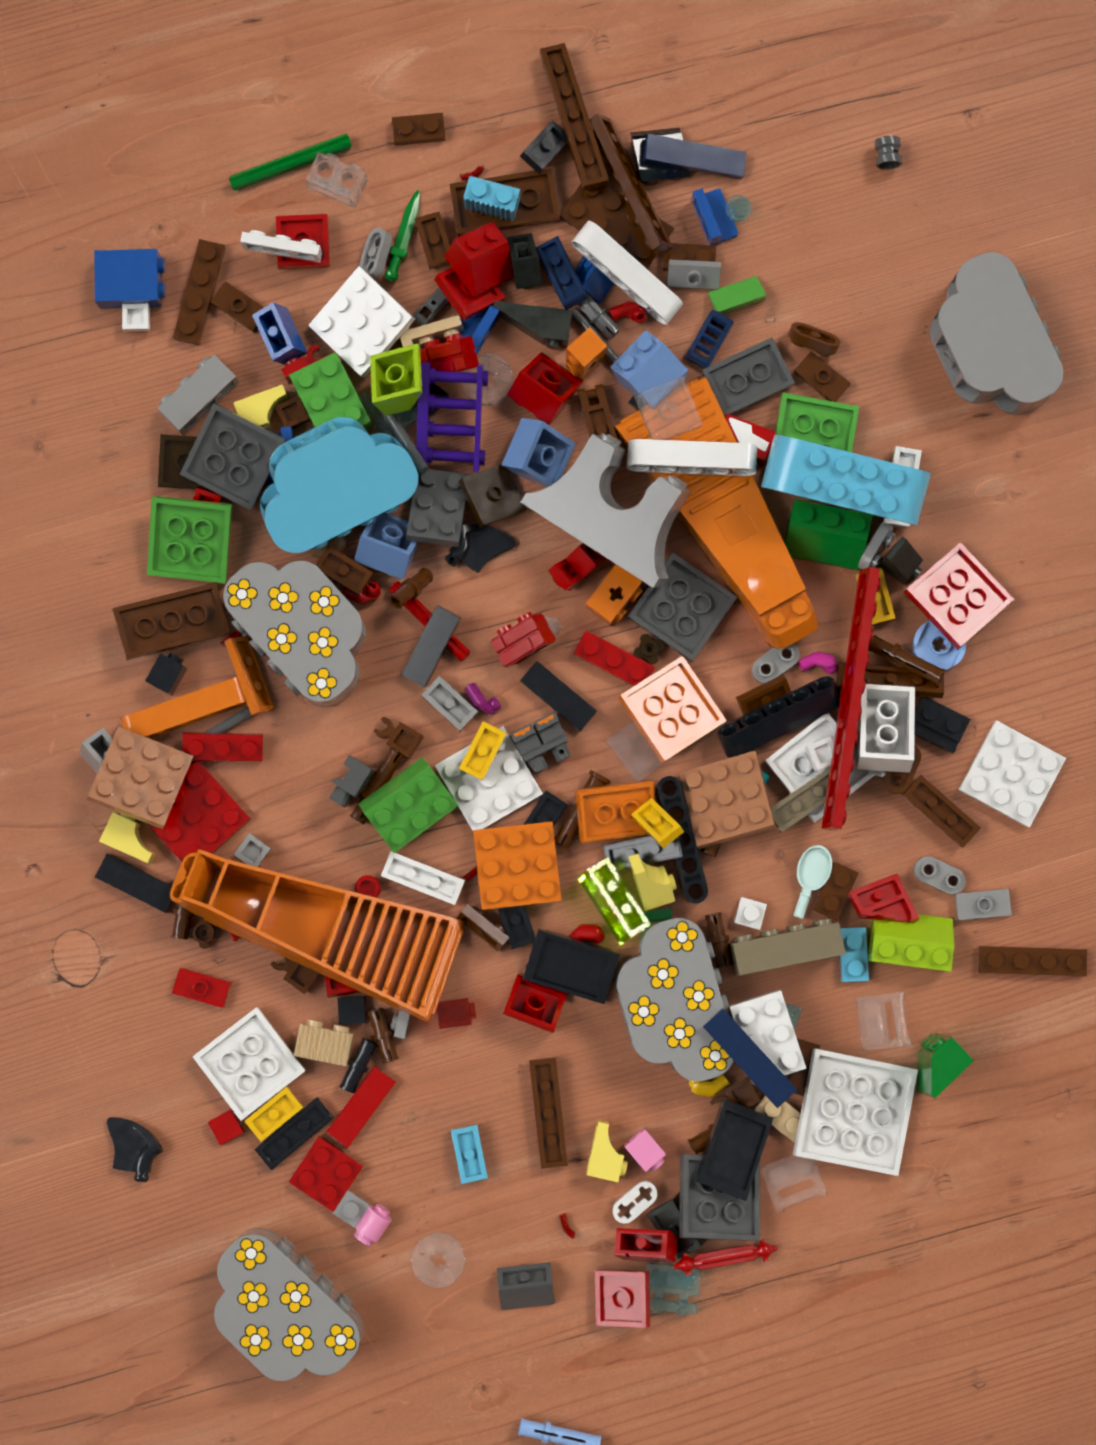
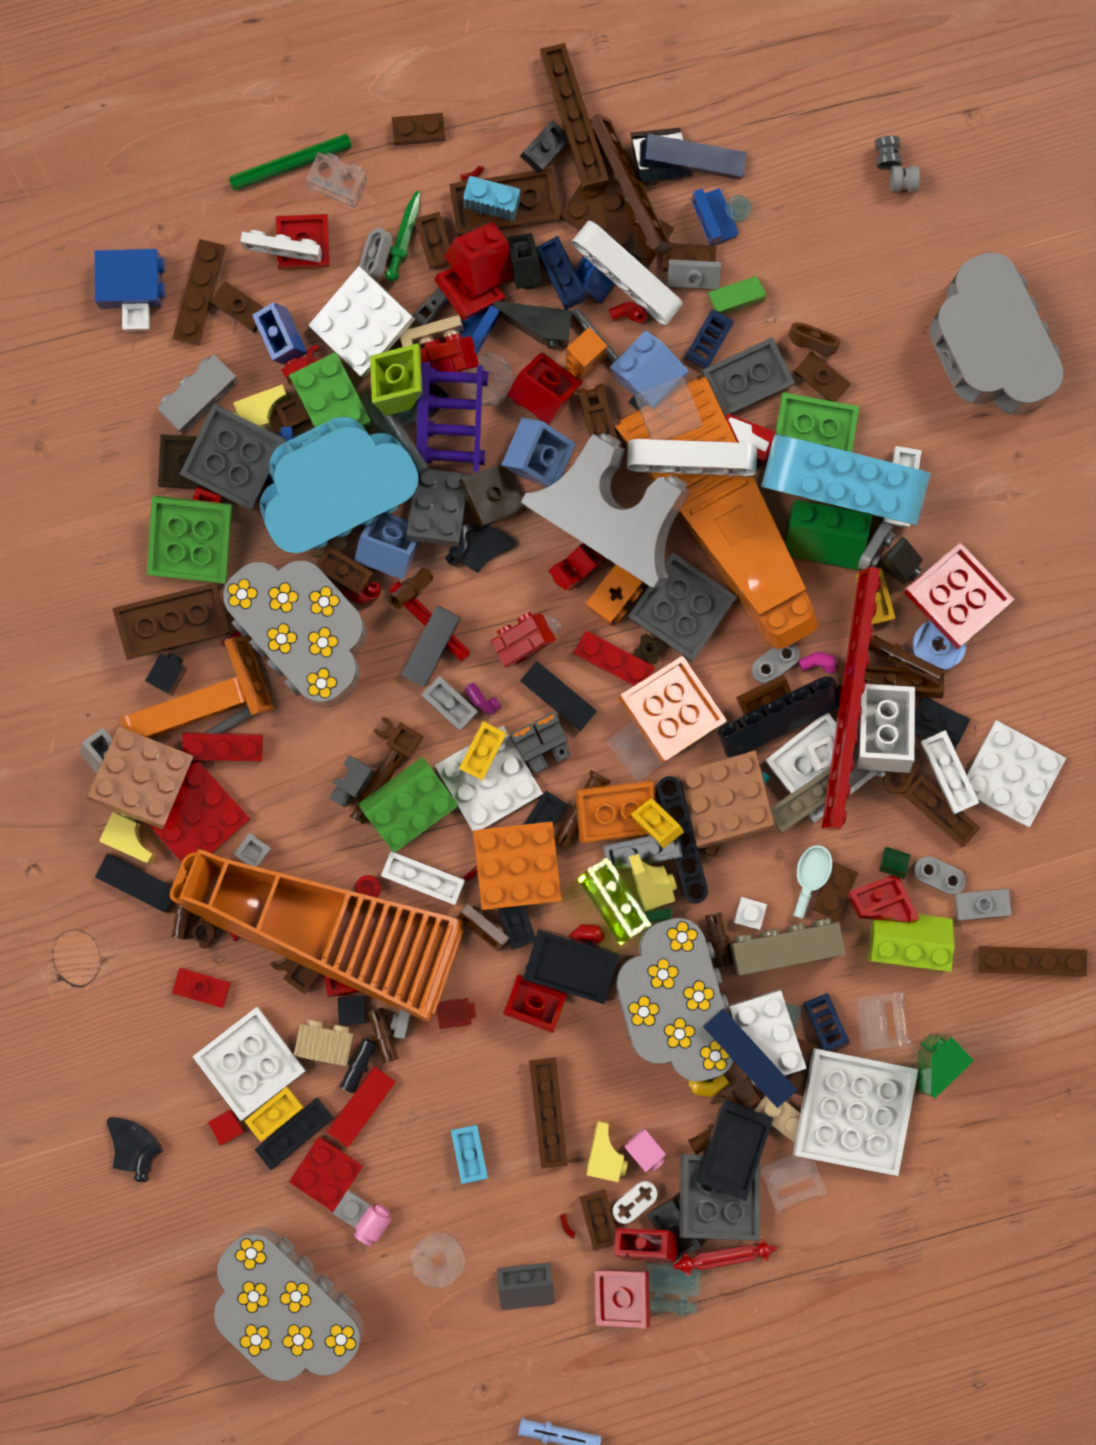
dark grey axle [577,293,621,340] -> none
medium azure plate [840,927,869,982] -> none
none -> reddish brown plate [579,1190,616,1250]
none -> dark blue slope [803,993,850,1052]
none -> dark green tile [879,846,910,879]
none -> light grey wheel [890,166,920,192]
none -> white plate [920,730,979,814]

